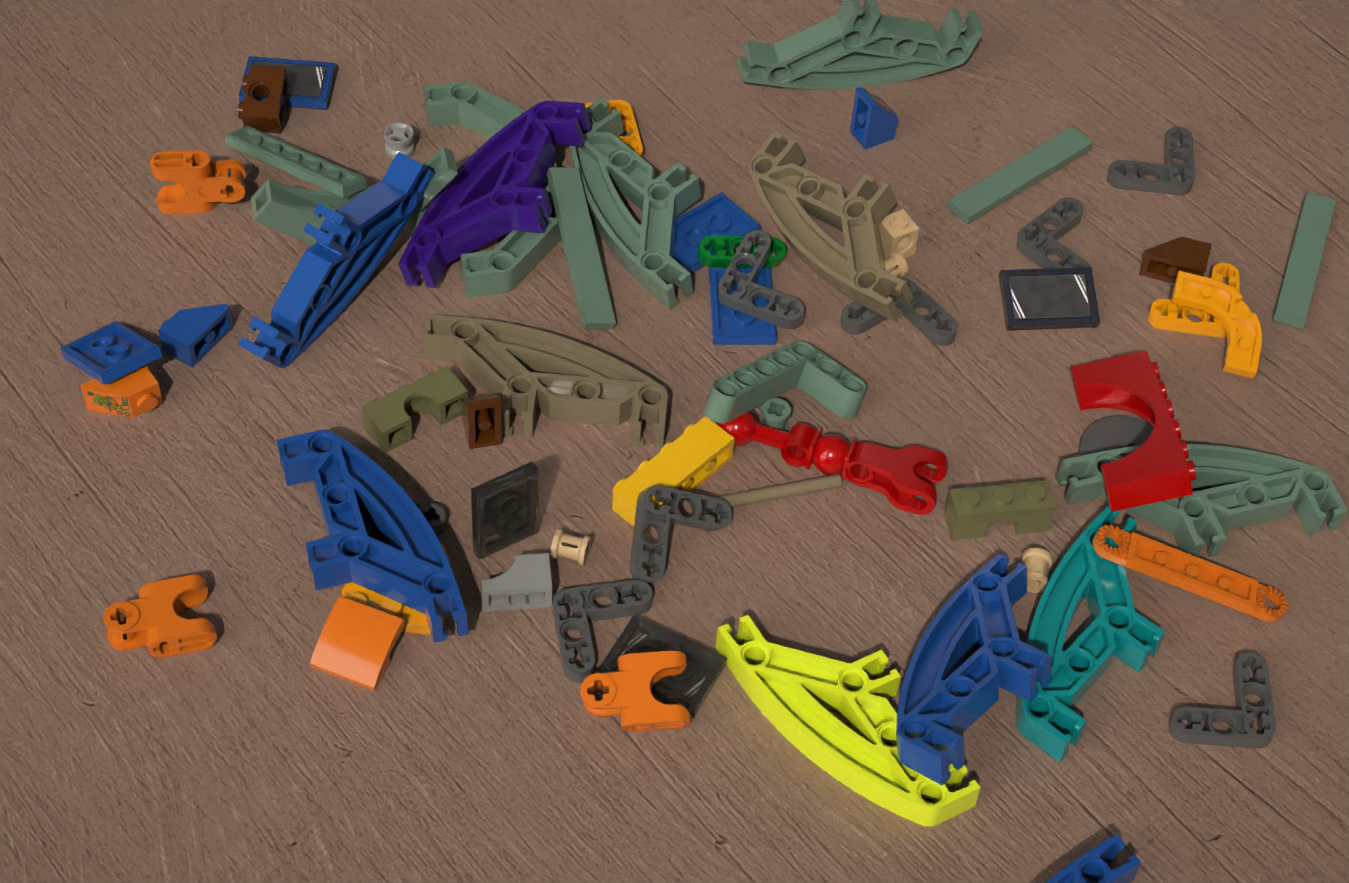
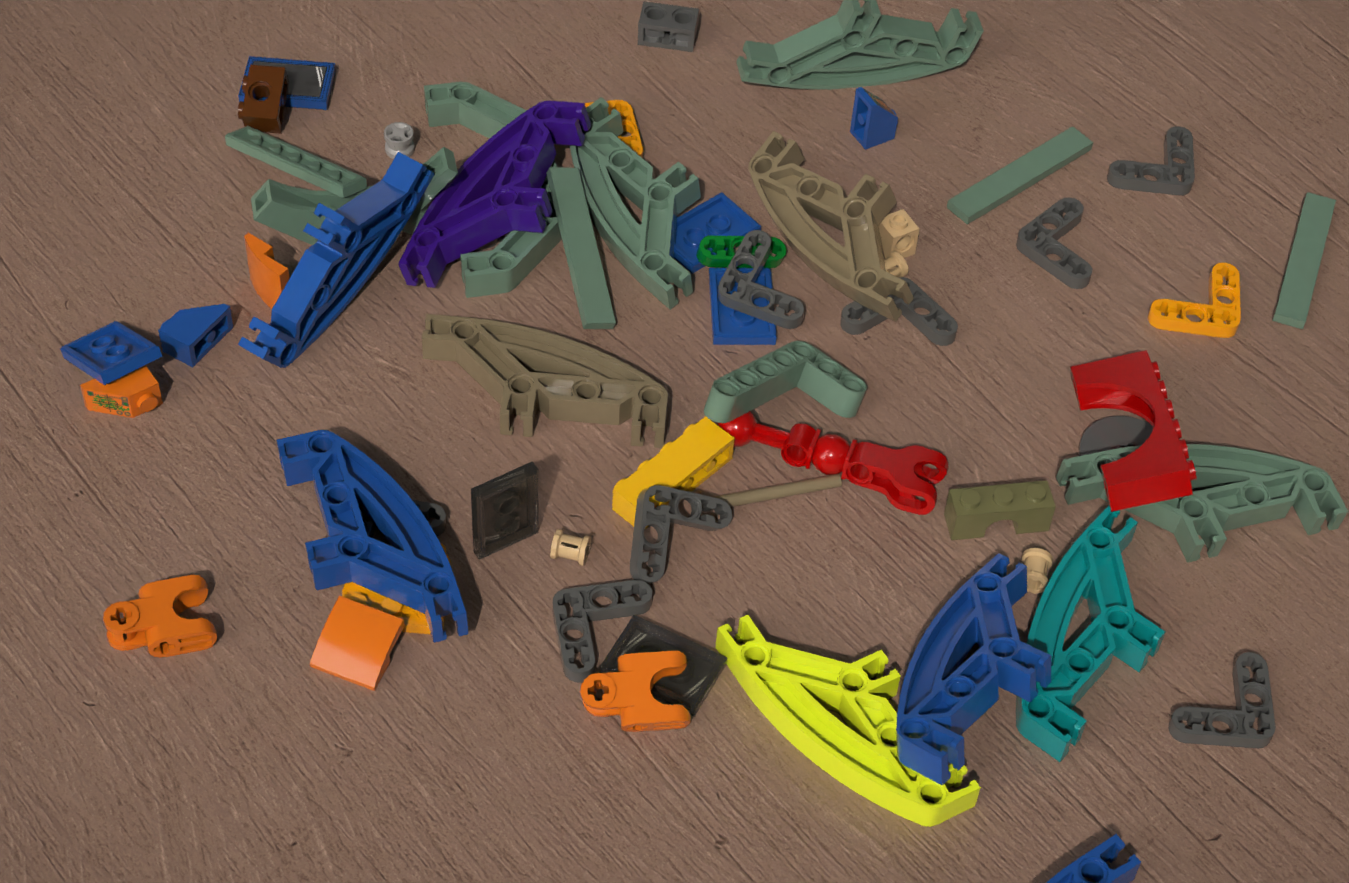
orange piece [149,150,246,215] -> none
olive arch [362,366,468,453] -> none
reddish brown slope [461,393,502,449] -> none
light grey arch [481,553,552,612] -> none
sand green bush [761,398,791,432] -> none
tile [999,267,1100,331] -> none
orange plate [1092,524,1288,622] -> none
reddish brown slope [1139,236,1212,284] -> none
light orange plate [1171,271,1262,379] -> none
none -> orange slope [244,232,290,309]
none -> dark grey brick [637,1,699,52]

